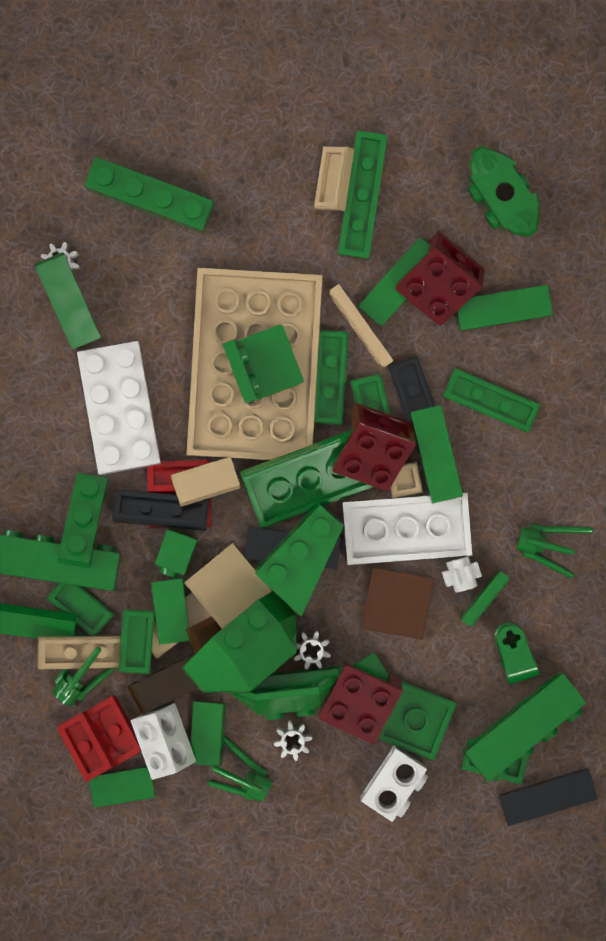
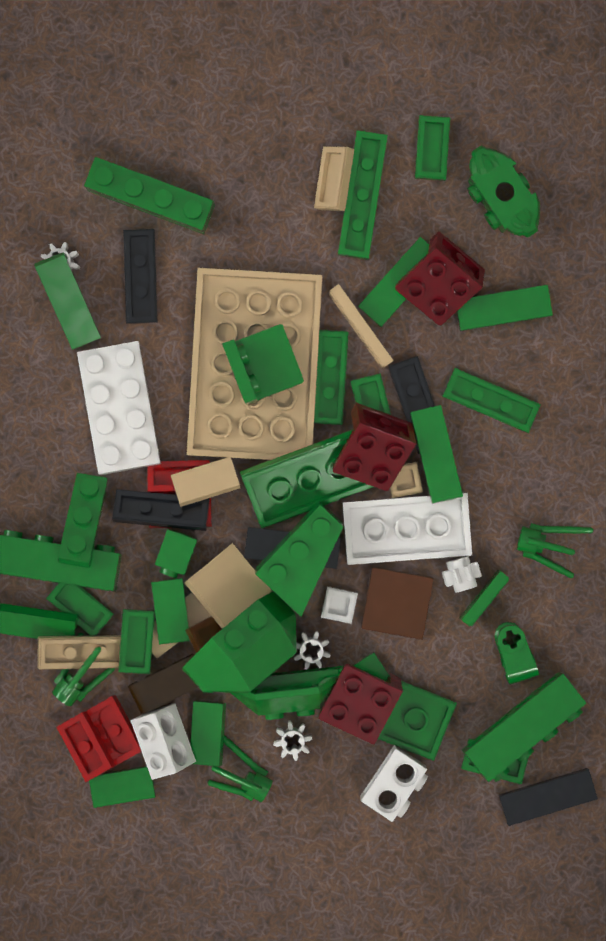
none -> black tile [123,229,158,324]
none -> white tile [321,586,358,624]
none -> green tile [415,115,450,181]

